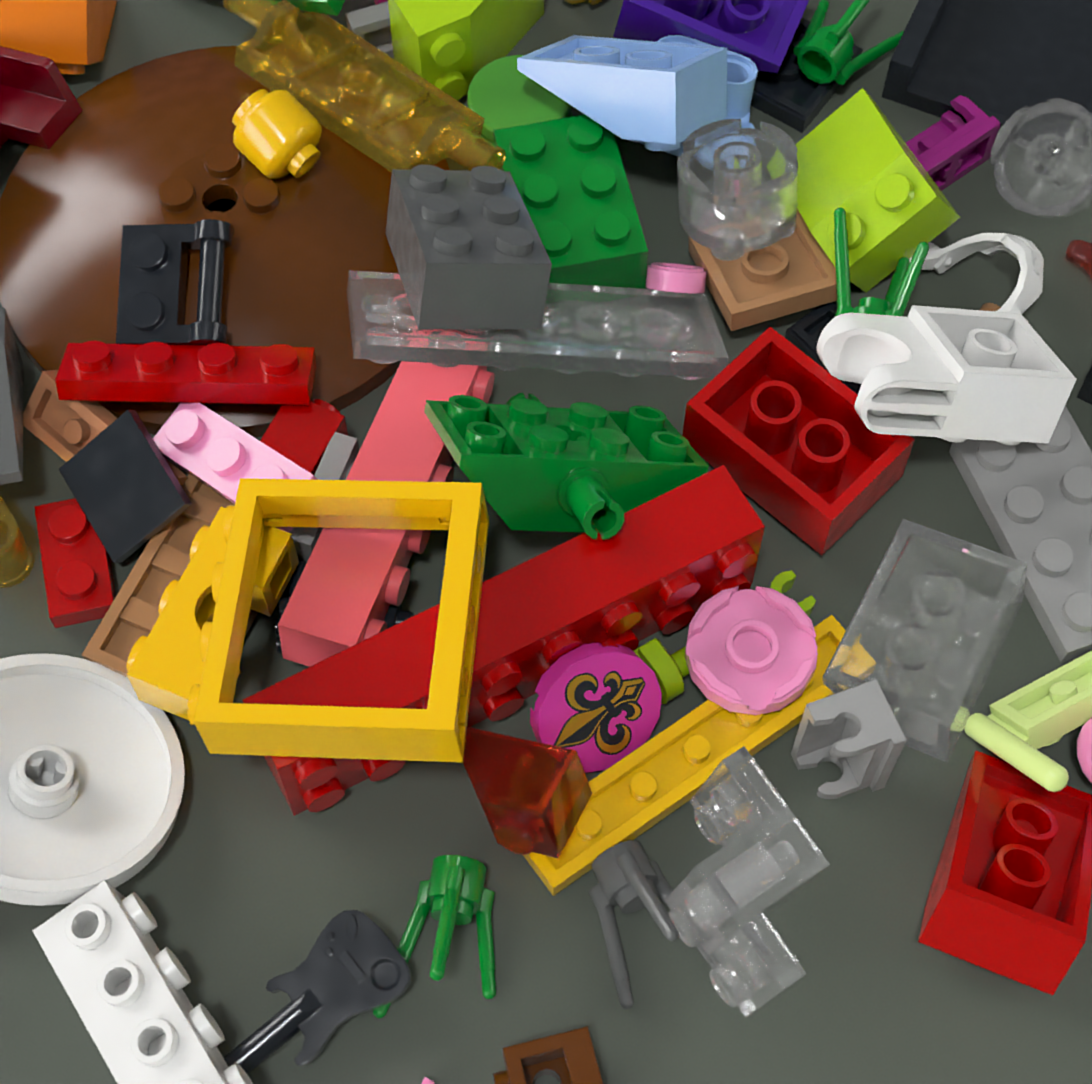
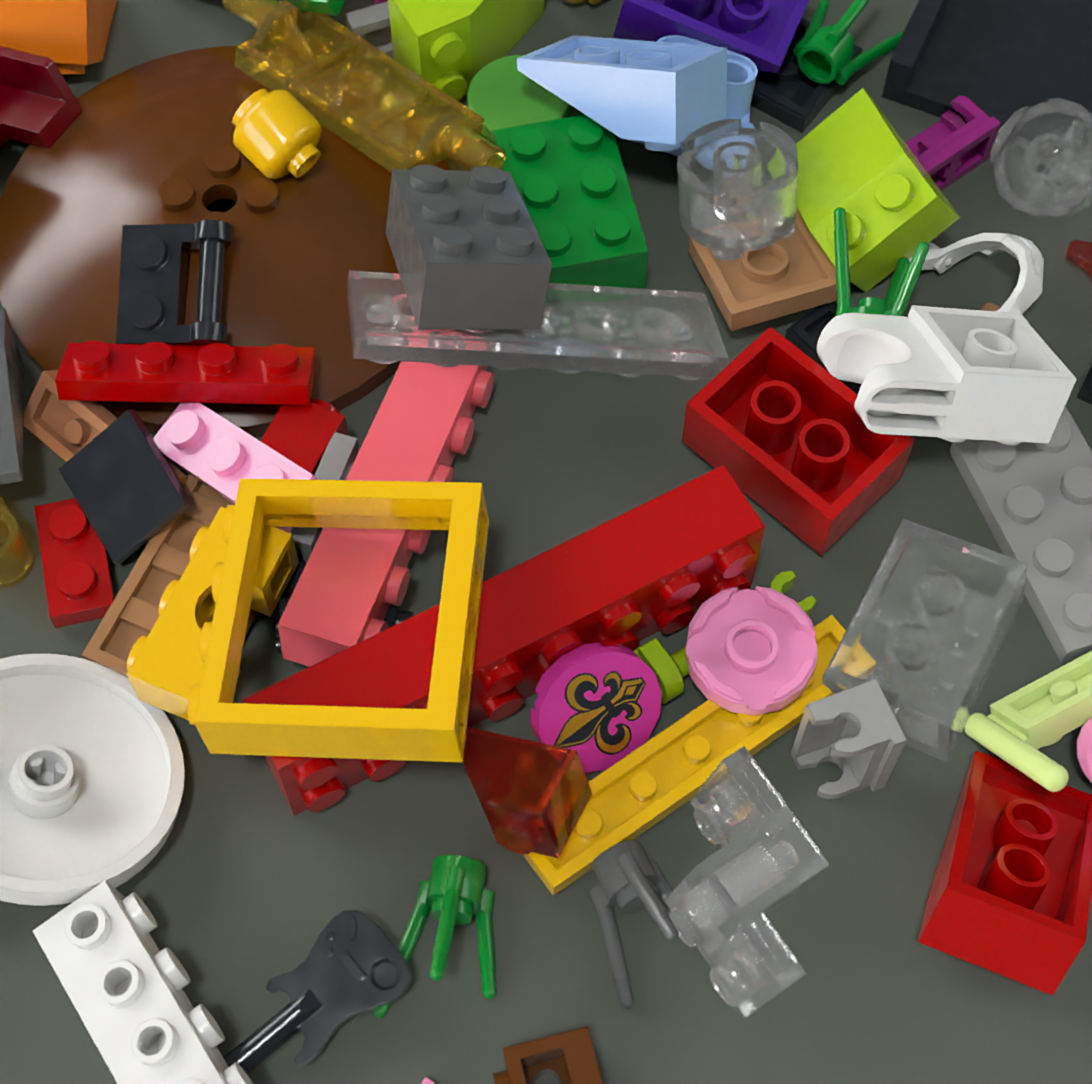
green slope [424,393,709,540] -> none
bright pink tile [646,262,707,294] -> none

